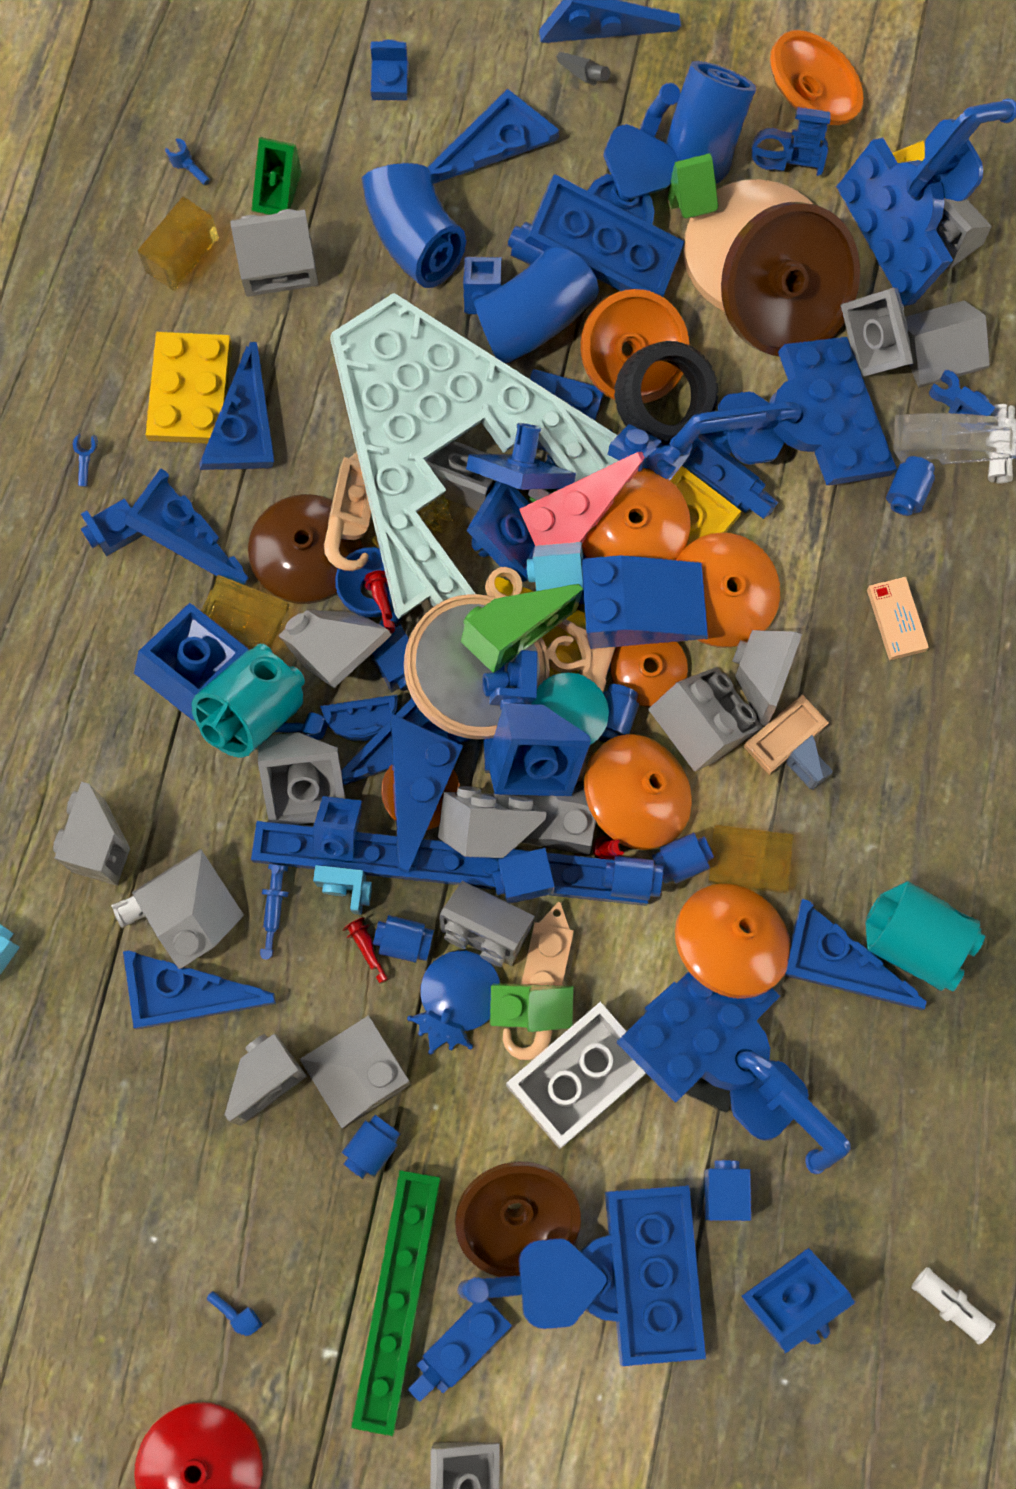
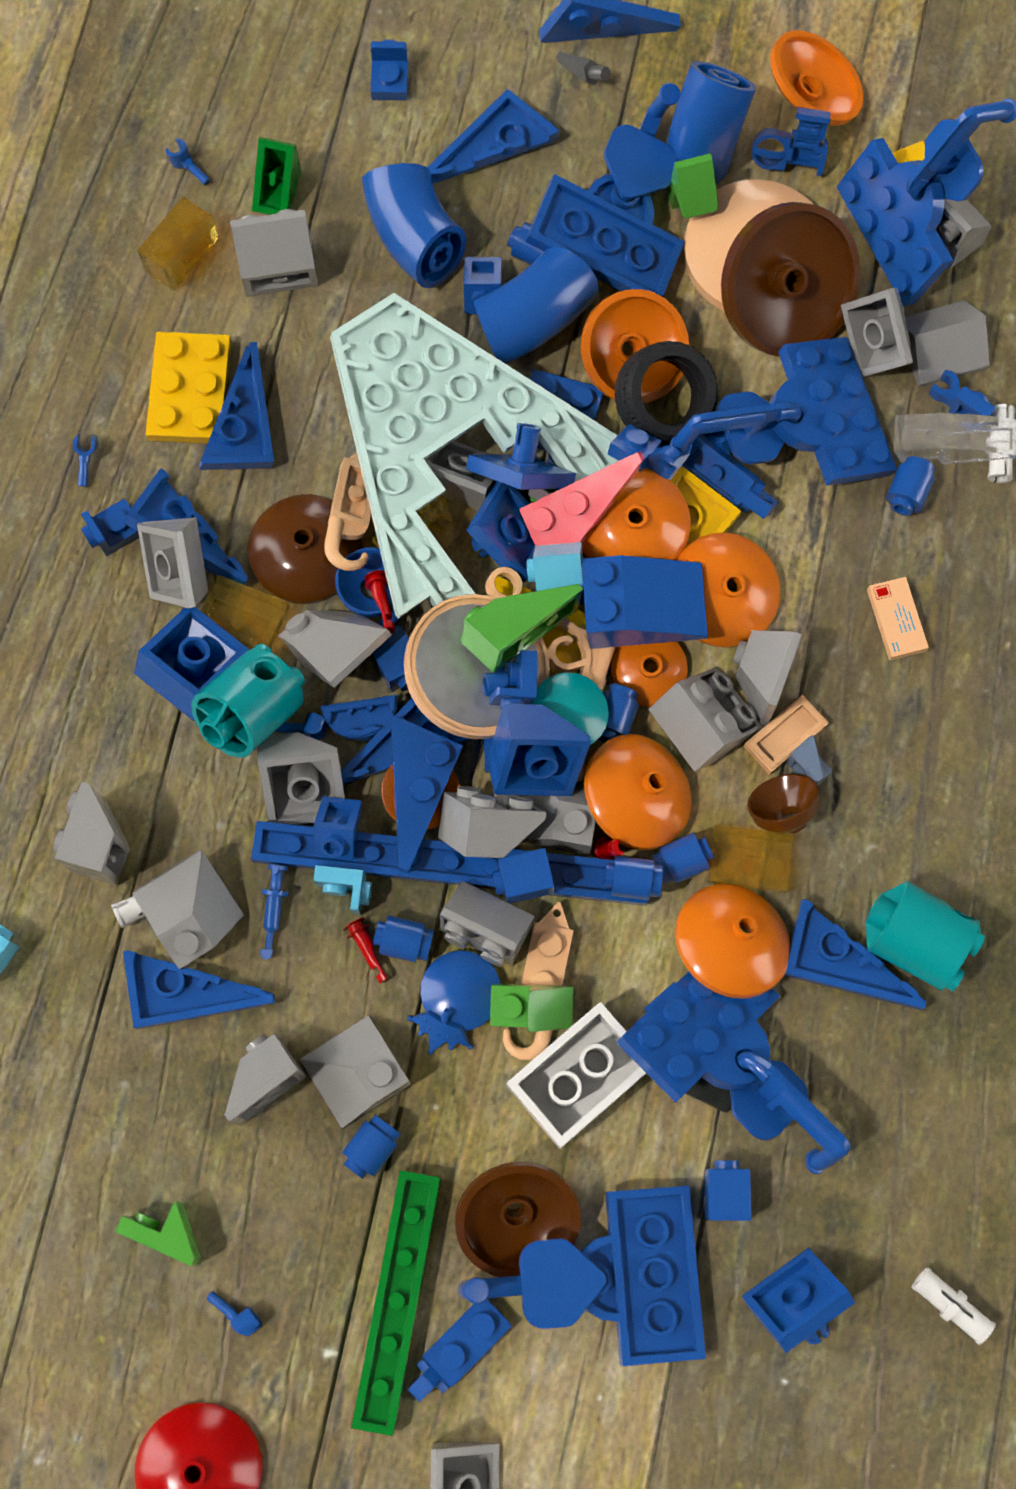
none -> bright green slope [115,1201,201,1266]
none -> light grey slope [137,517,208,608]
none -> reddish brown piece [747,774,821,834]

